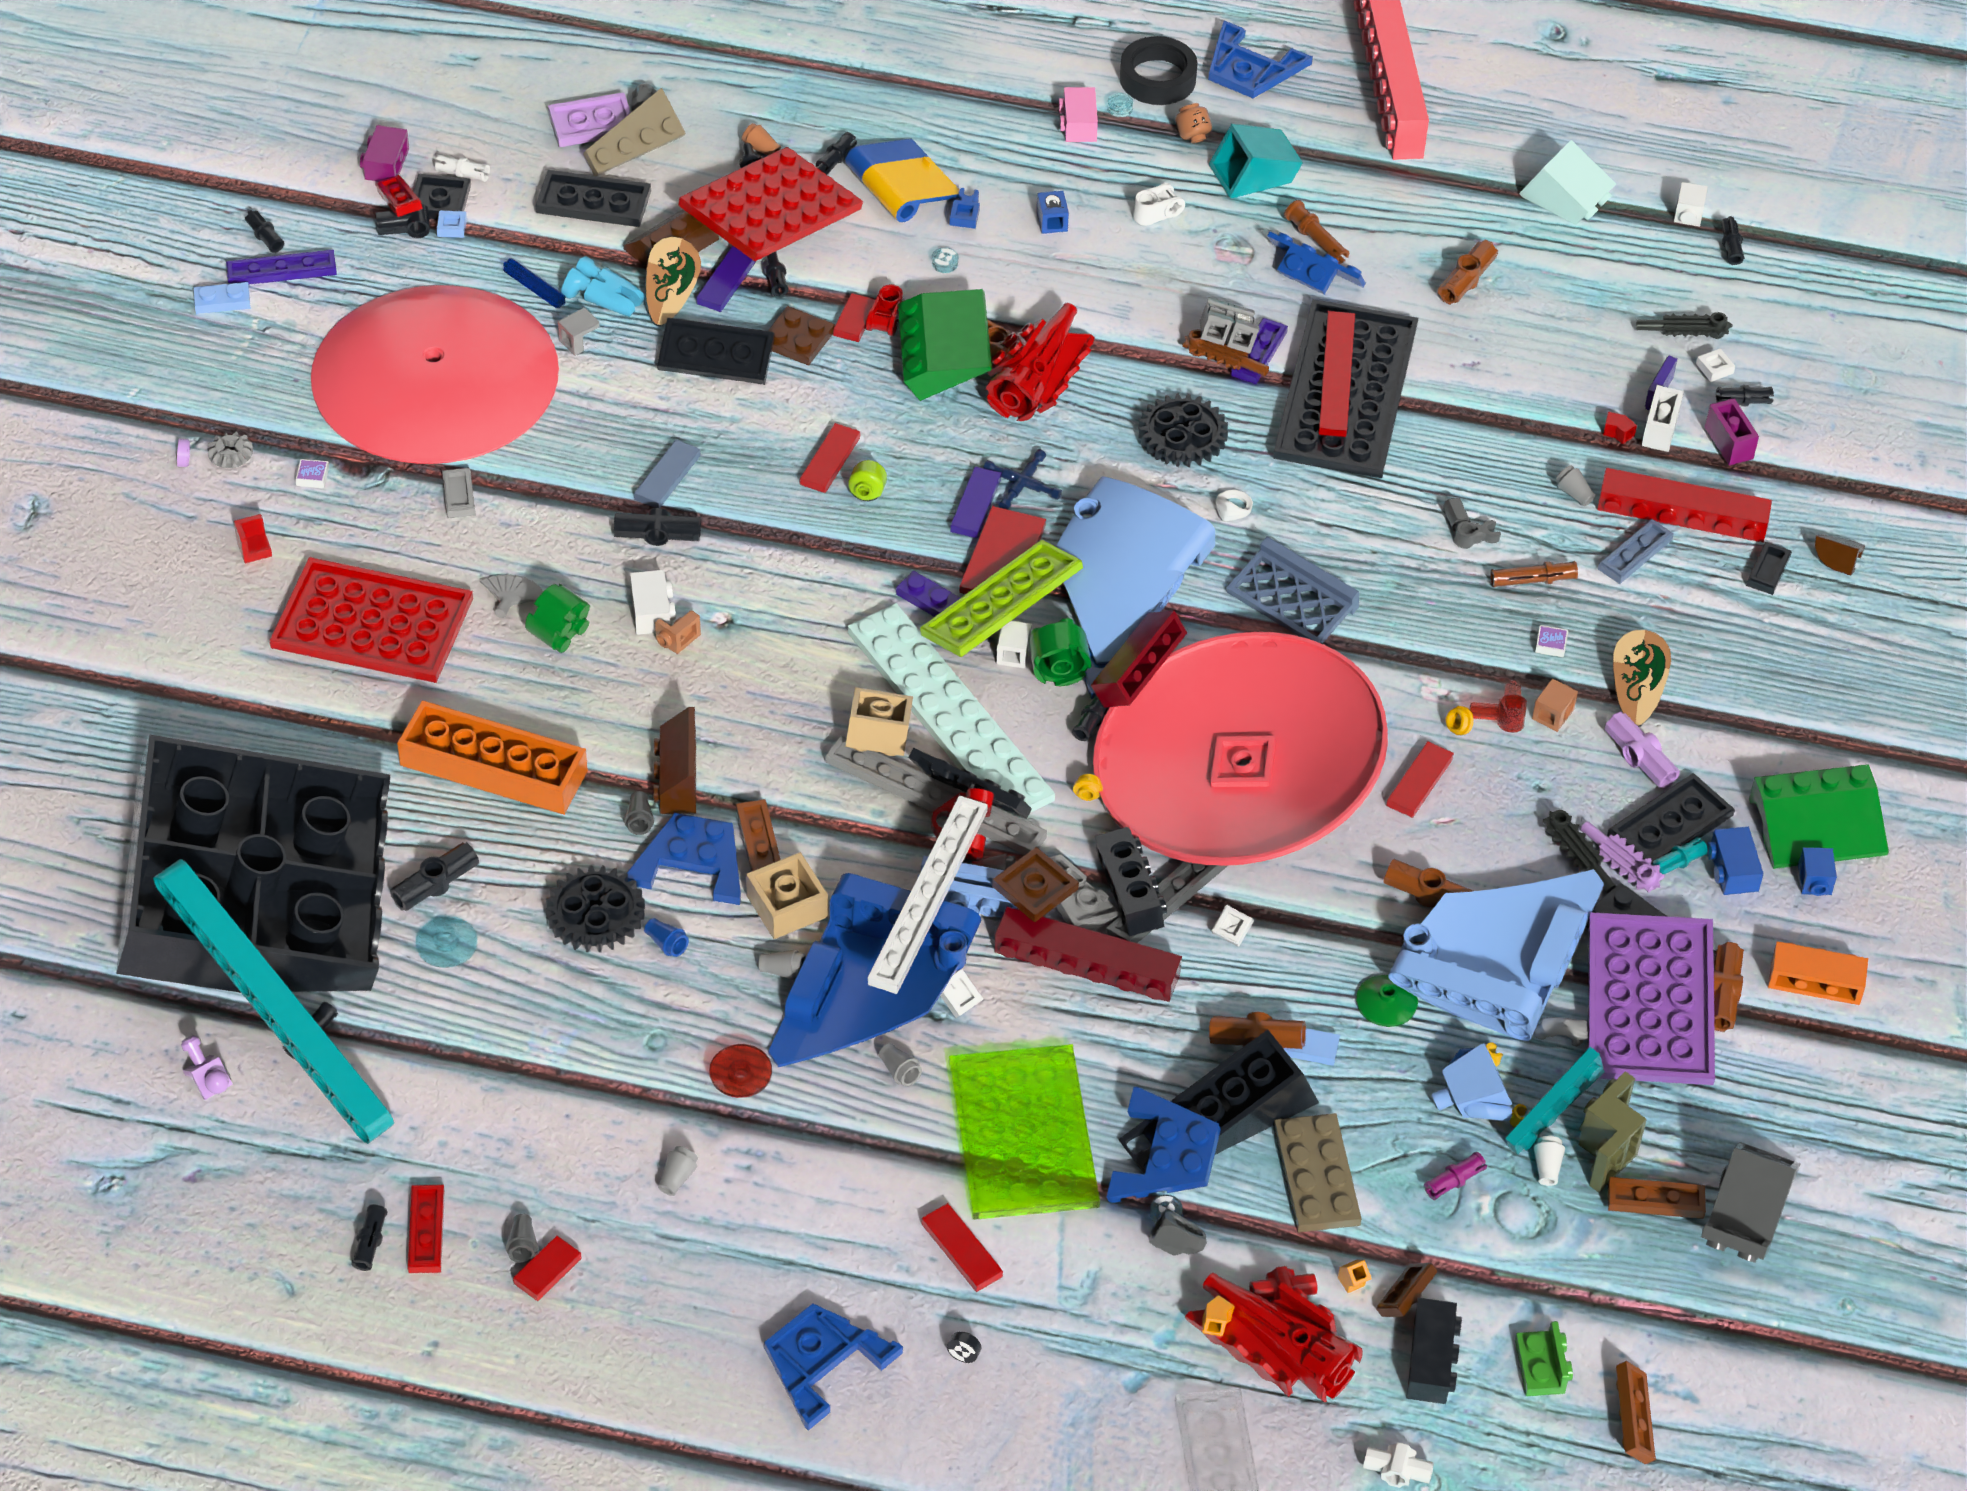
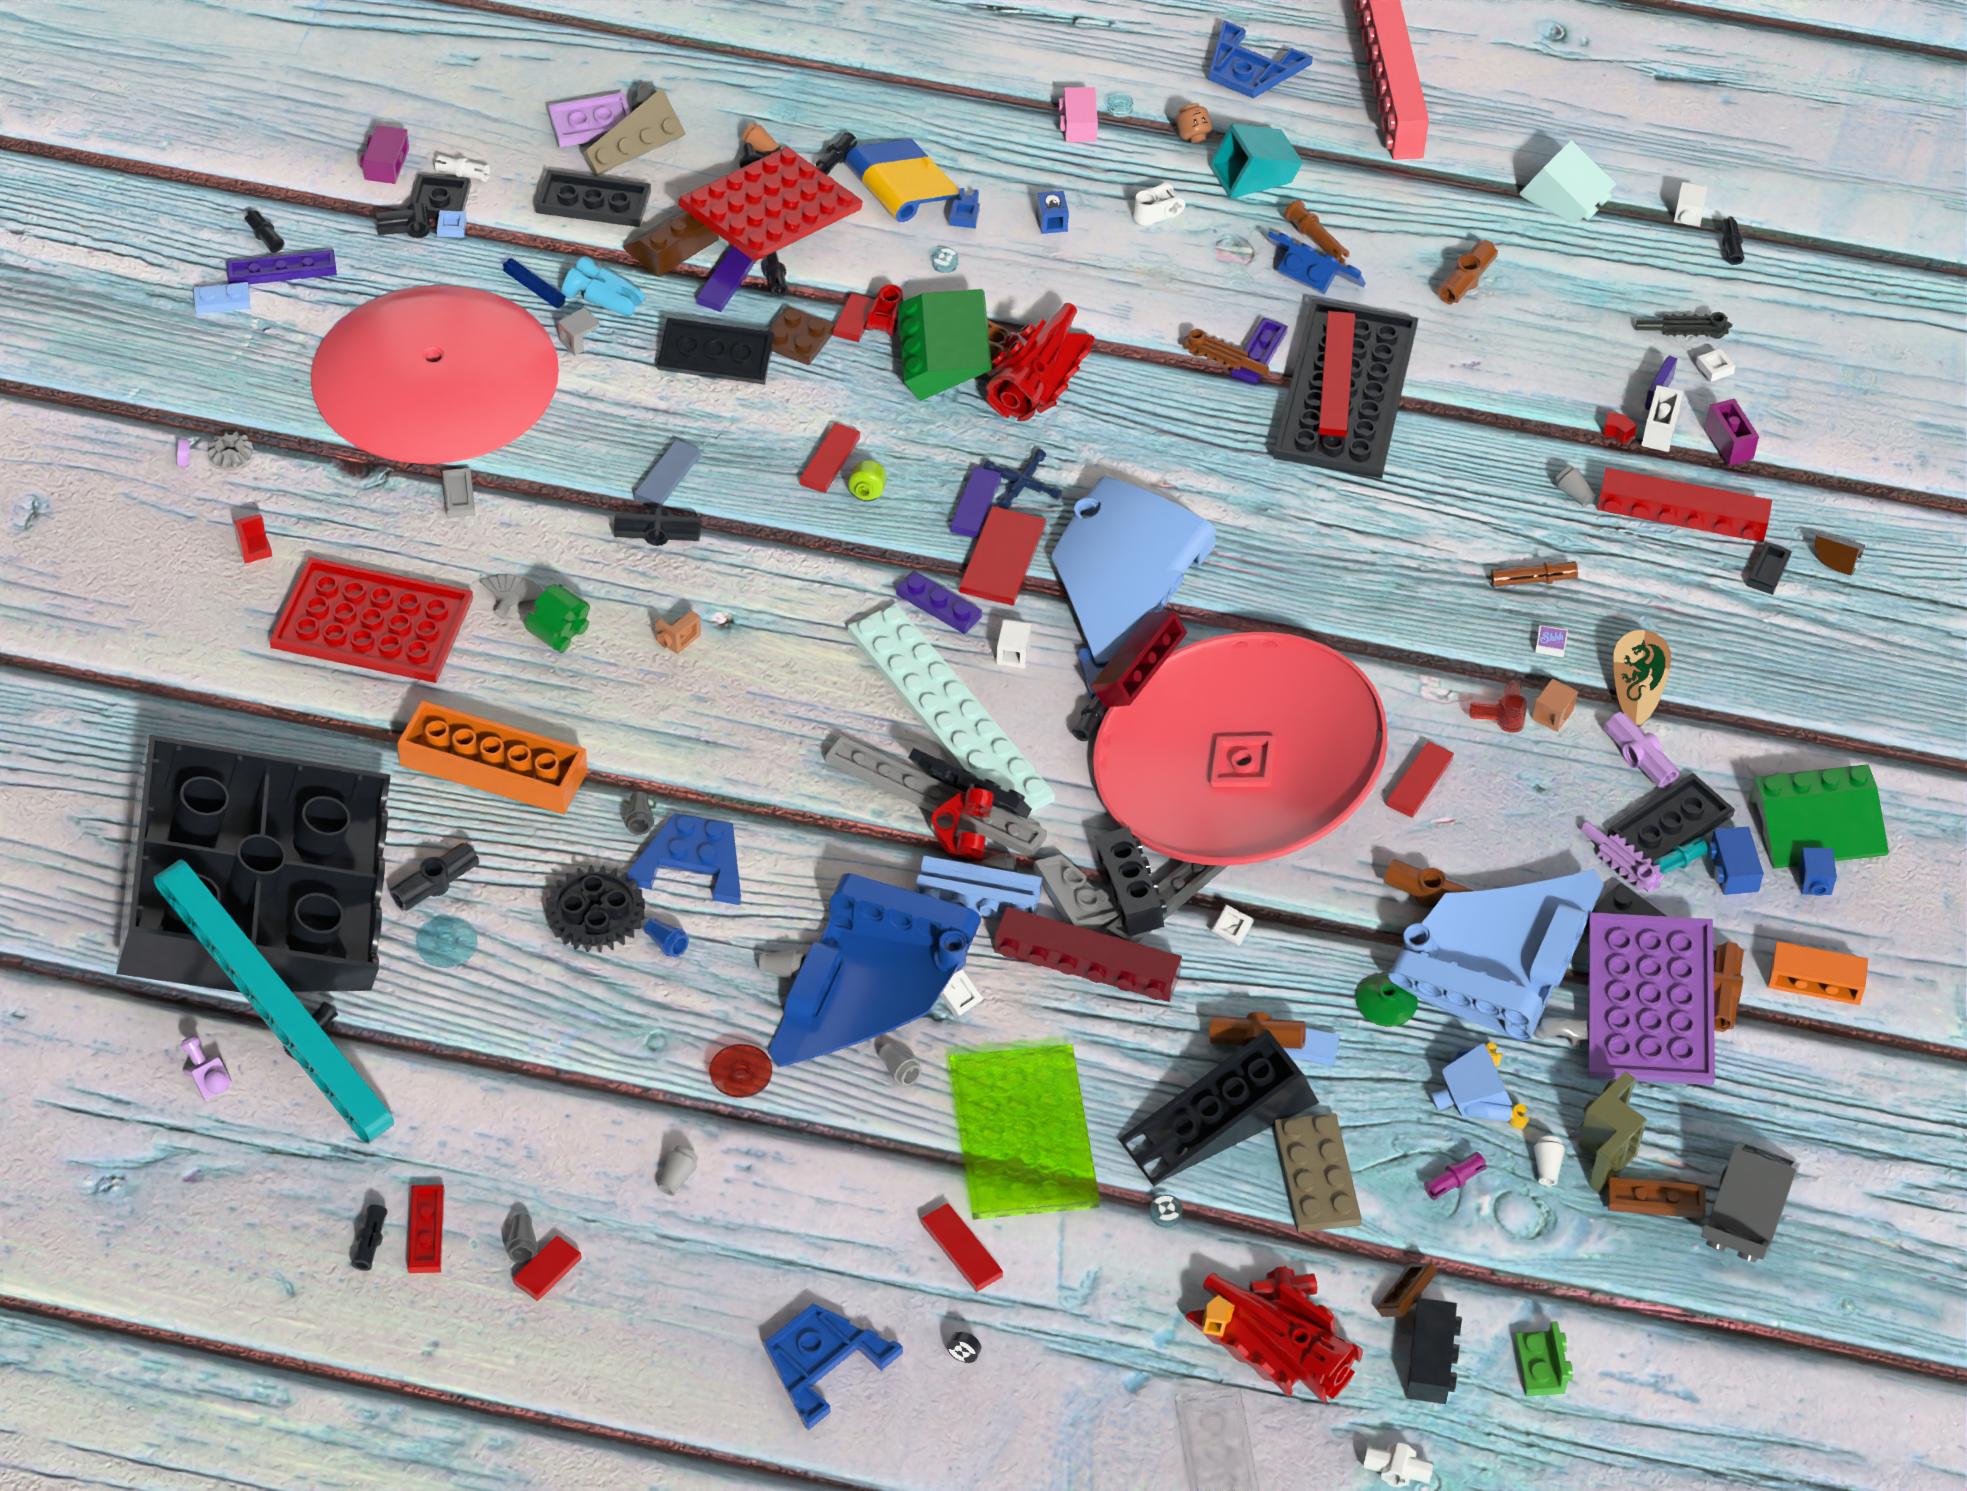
tile [295,459,329,488] -> none
red tile [376,175,423,217] -> none
white brick [630,570,676,635] -> none
shield [645,237,701,326] -> none
reddish brown slope [654,707,696,814] -> none
dark orange plate [736,799,781,872] -> none
tan brick [746,852,828,939] -> none
tan brick [845,687,913,756] -> none
white plate [868,796,988,994] -> none
lime tile [920,540,1083,657] -> none
reddish brown plate [992,847,1079,923] -> none
green brick [1029,618,1091,686] -> none
yellow plate [1073,774,1103,801] -> none
blue wing [1106,1087,1221,1203] -> none
black tyre [1120,36,1198,105] -> none
black gear [1138,393,1228,467] -> none
dark grey rock [1149,1211,1207,1256] -> none
light grey hips [1200,297,1259,354] -> none
white piece [1215,490,1253,522] -> none
sand blue fence [1226,536,1359,644] -> none
light orange piece [1338,1259,1372,1293] -> none
dark grey bar [1443,498,1501,549] -> none
yellow plate [1446,706,1473,735] -> none
teal wing [1505,1046,1605,1155] -> none
pearl dark grey piece [1542,810,1616,893] -> none
sand blue tile [1598,519,1674,584] -> none
dark orange plate [1616,1361,1656,1464] -> none
black pin [1716,385,1774,407] -> none

